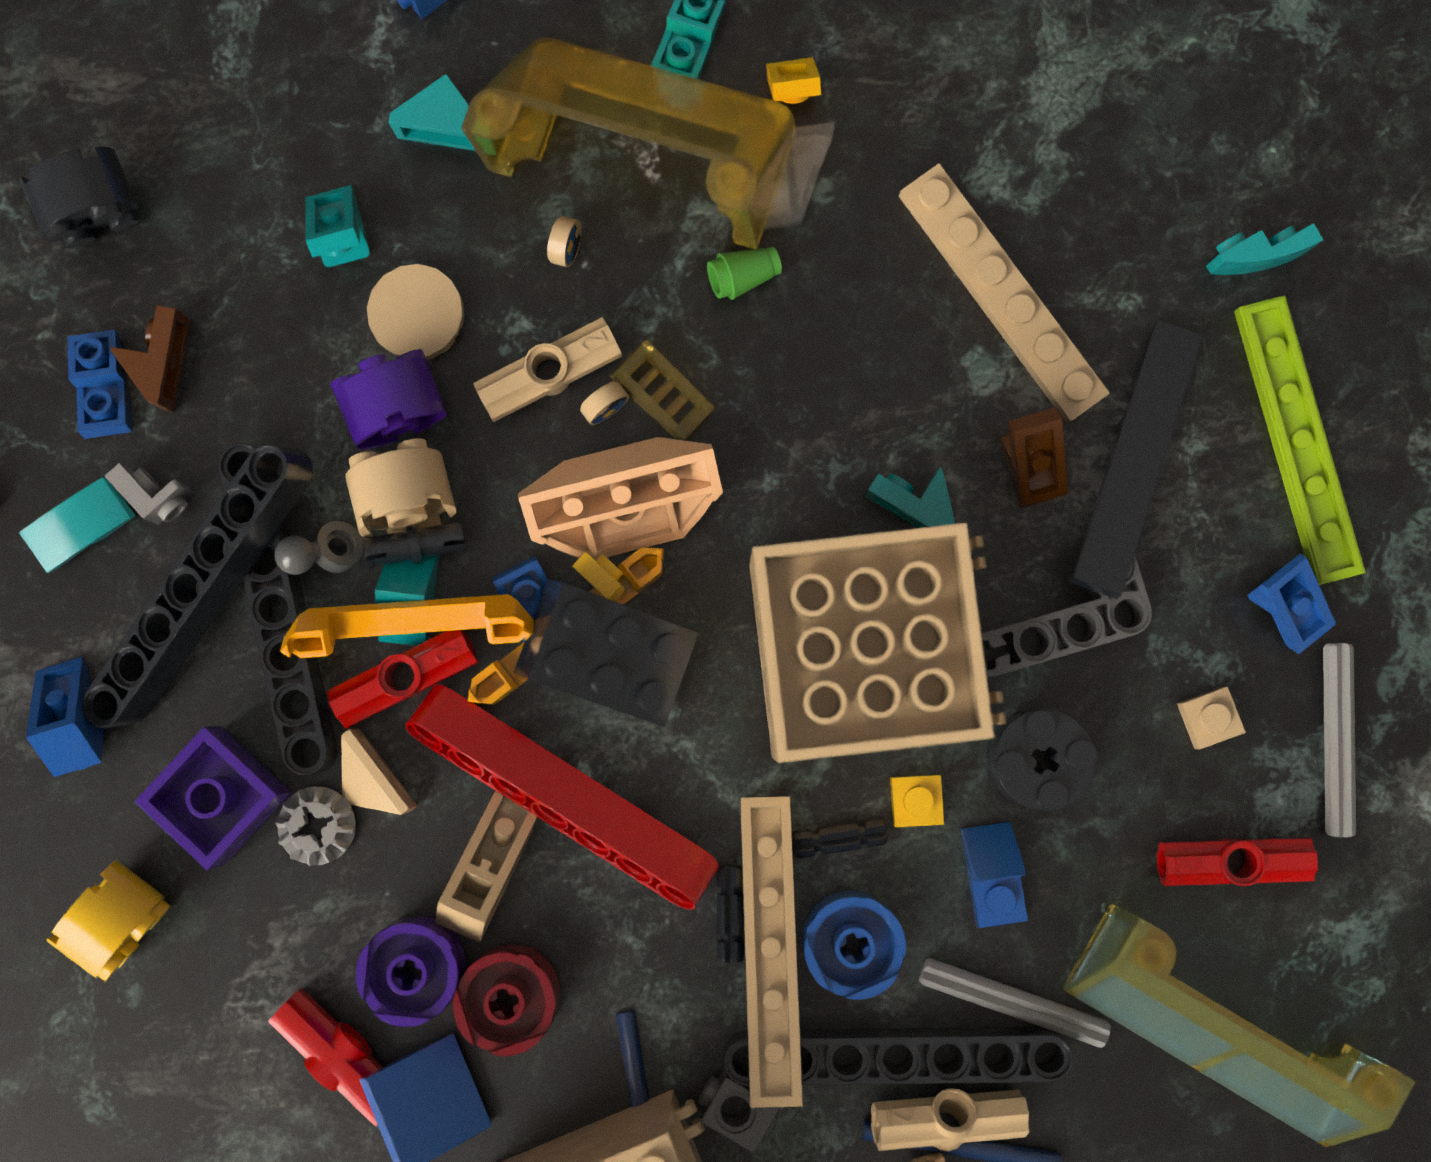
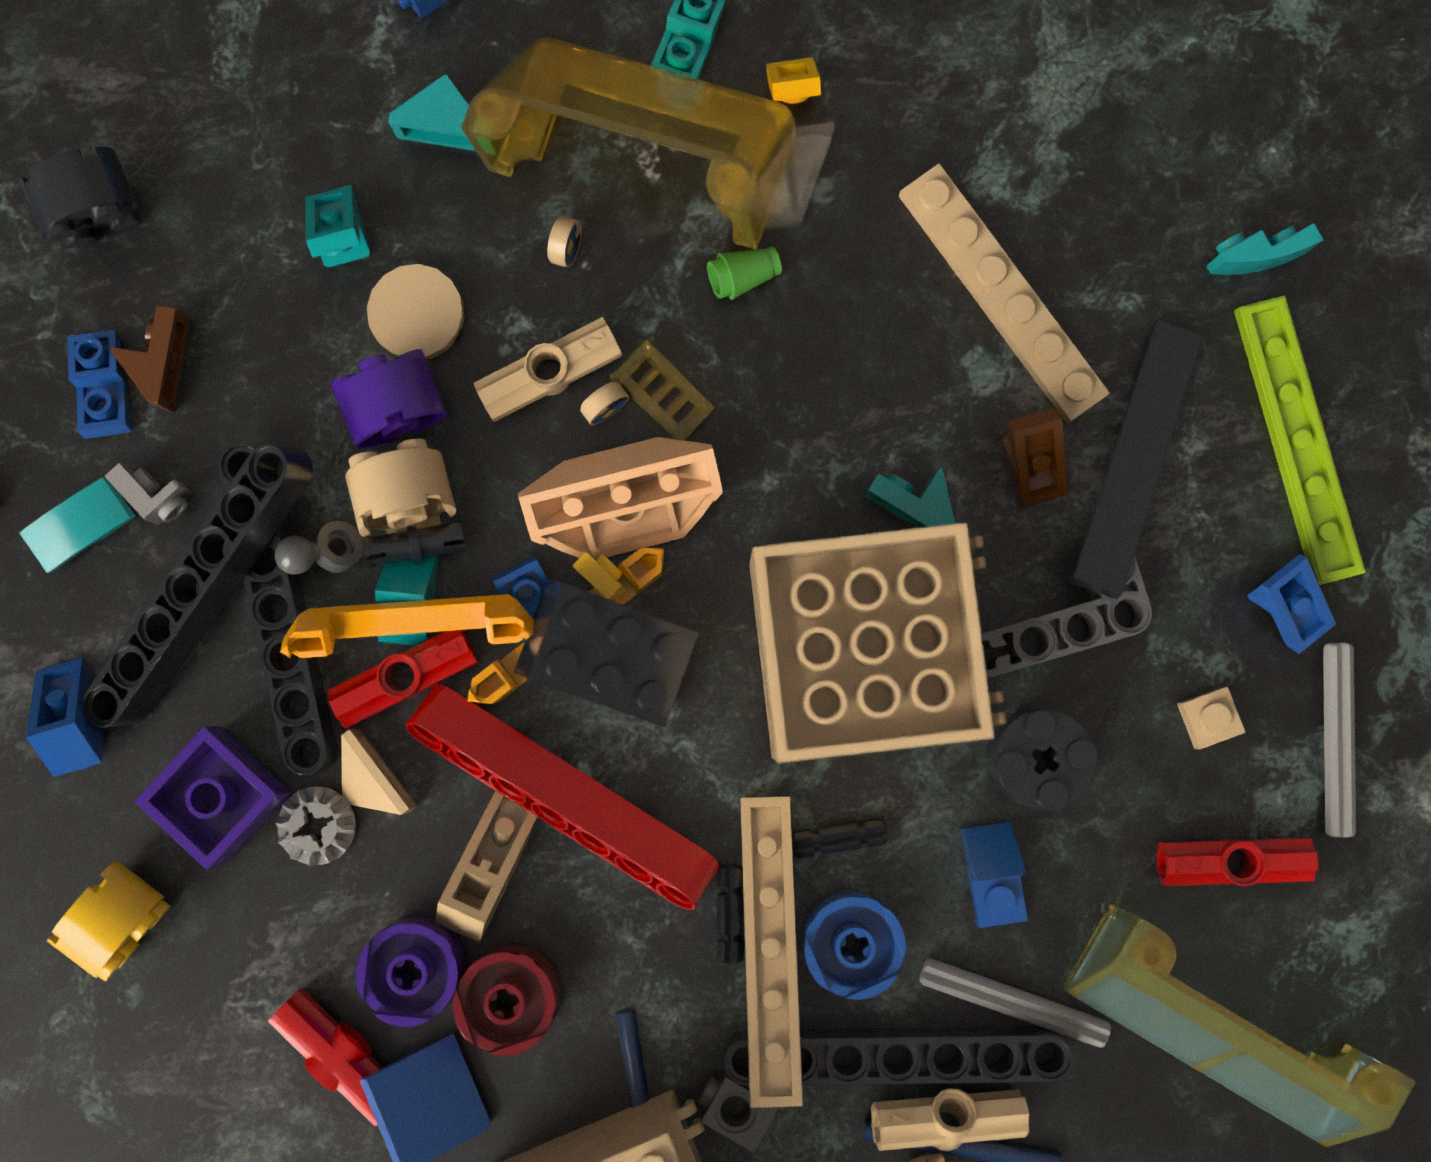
yellow plate [890,775,944,827] -> none

